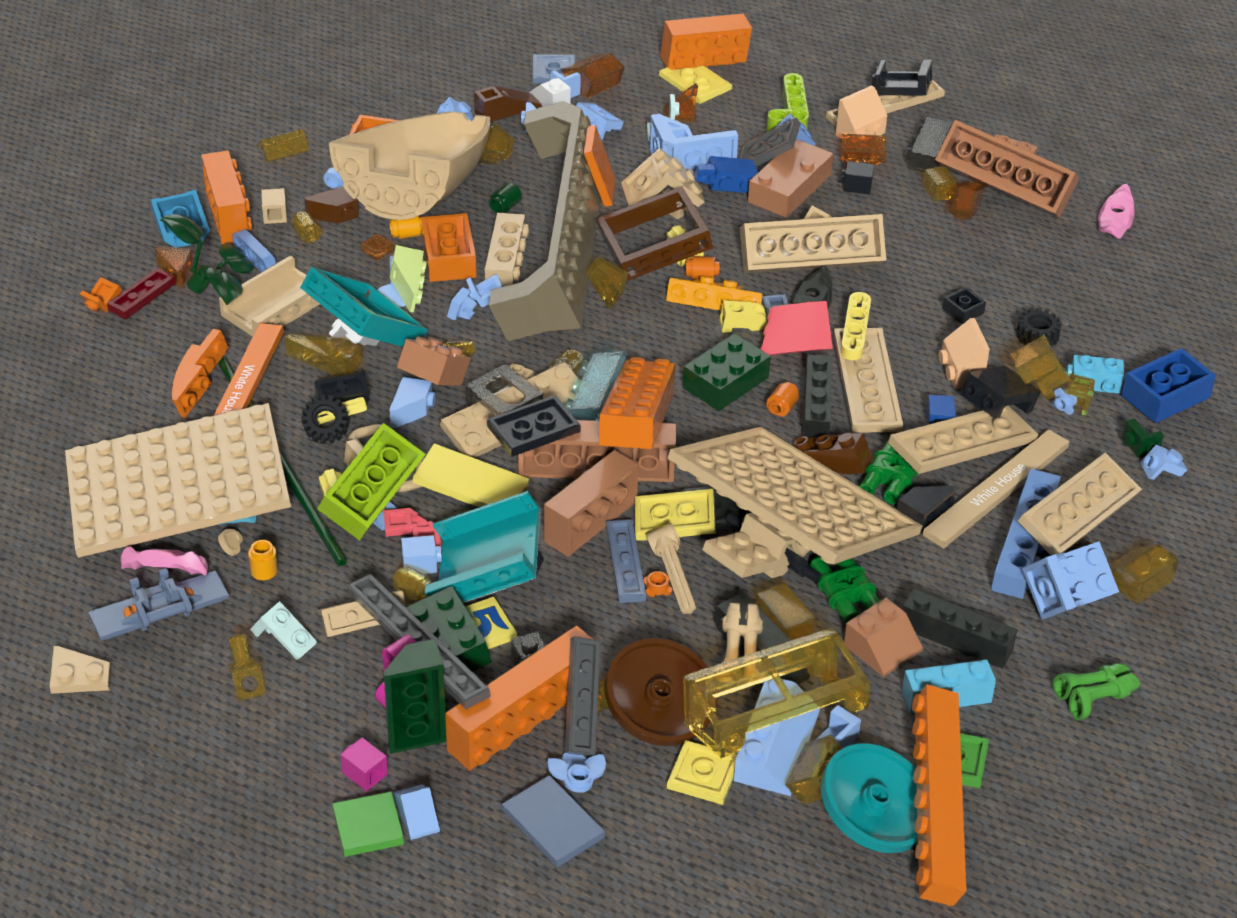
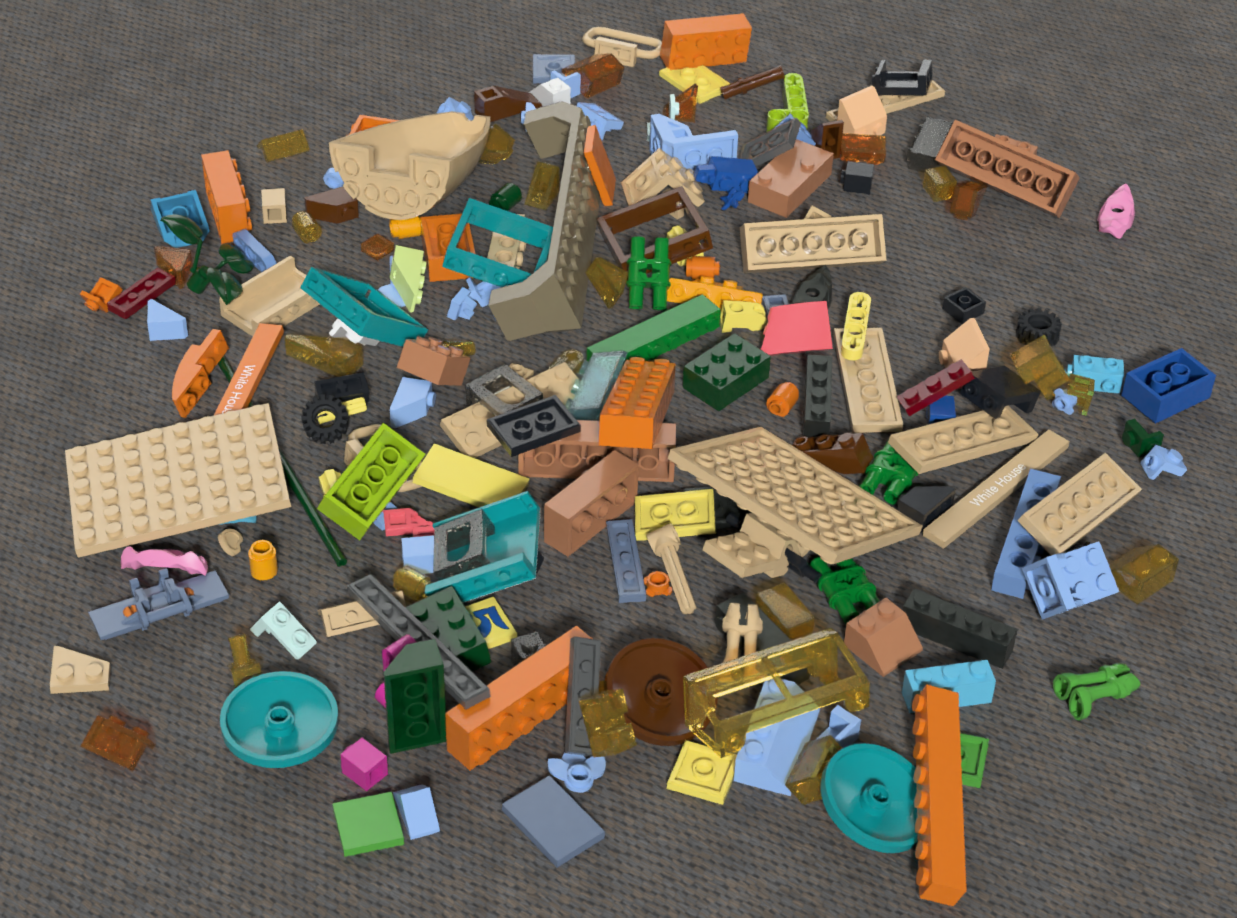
none -> clear orange bracket [81,715,156,771]
none -> light blue slope [147,299,188,341]
none -> teal dish [220,671,338,768]
none -> clear smoke panel [433,509,495,581]
none -> teal window [442,198,553,287]
none -> clear yellow slope [525,161,559,210]
none -> clear yellow brick [579,689,637,757]
none -> tan bar [582,27,662,67]
none -> brick [587,294,721,381]
none -> green pin [626,237,672,310]
none -> blue plant [720,187,745,210]
none -> reddish brown pin [721,65,785,100]
none -> reddish brown slope [811,120,844,159]
none -> dark red plate [897,359,975,416]

